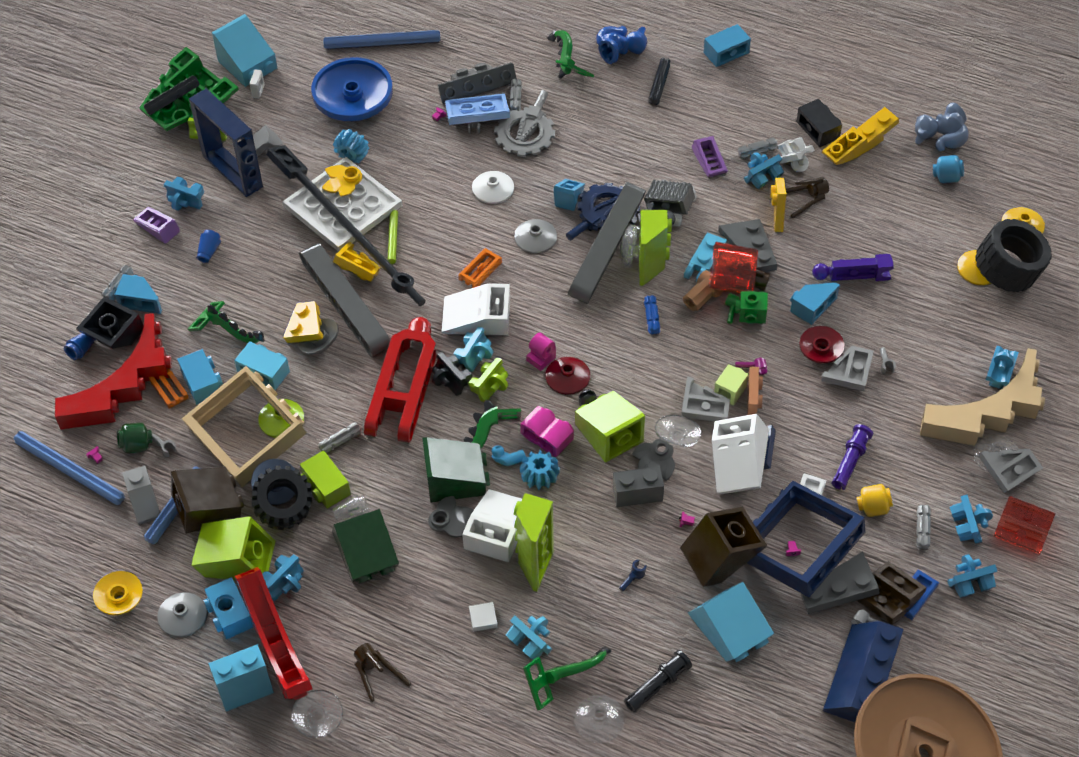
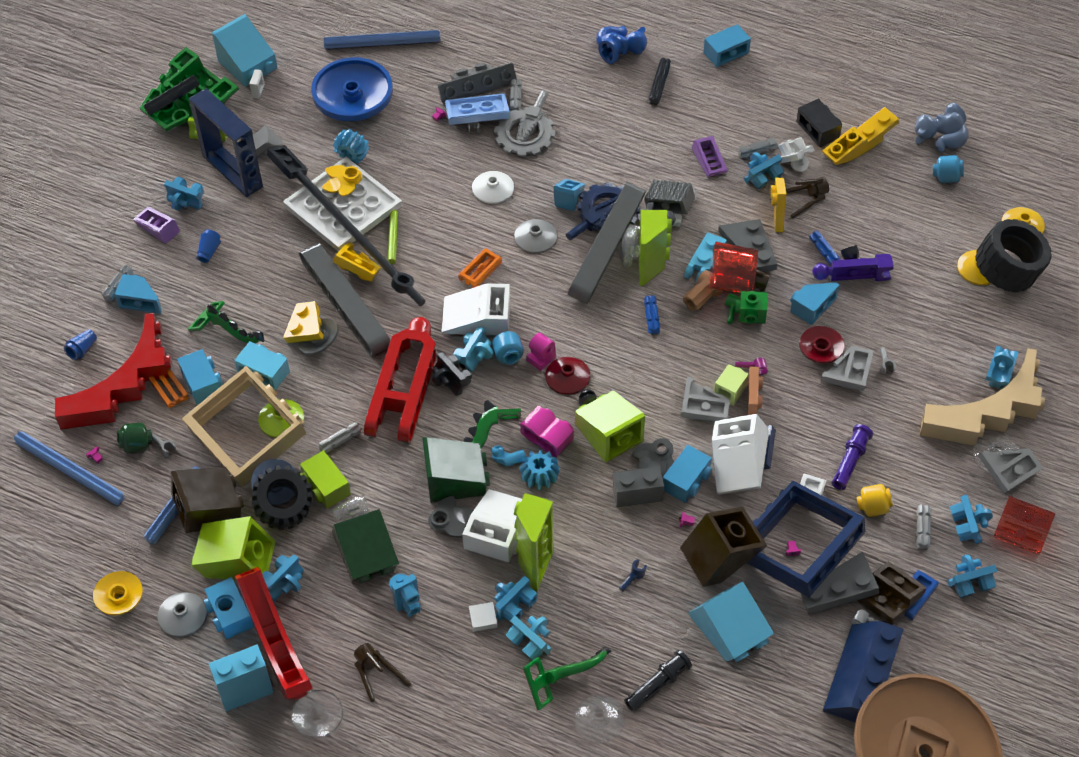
black slope [76,296,144,349] -> none
light grey slope [122,466,160,525] -> none
lime hips [468,358,509,402] -> none
green piece [547,29,594,79] -> none
clear dish [655,415,701,447] -> none
none -> dark azure hips [389,574,421,617]
none -> dark azure head [492,331,524,365]
none -> dark azure hips [494,576,537,621]
none -> dark azure brick [663,445,713,503]
none -> blue axle [809,231,840,265]
none -> black hinge [841,245,859,260]

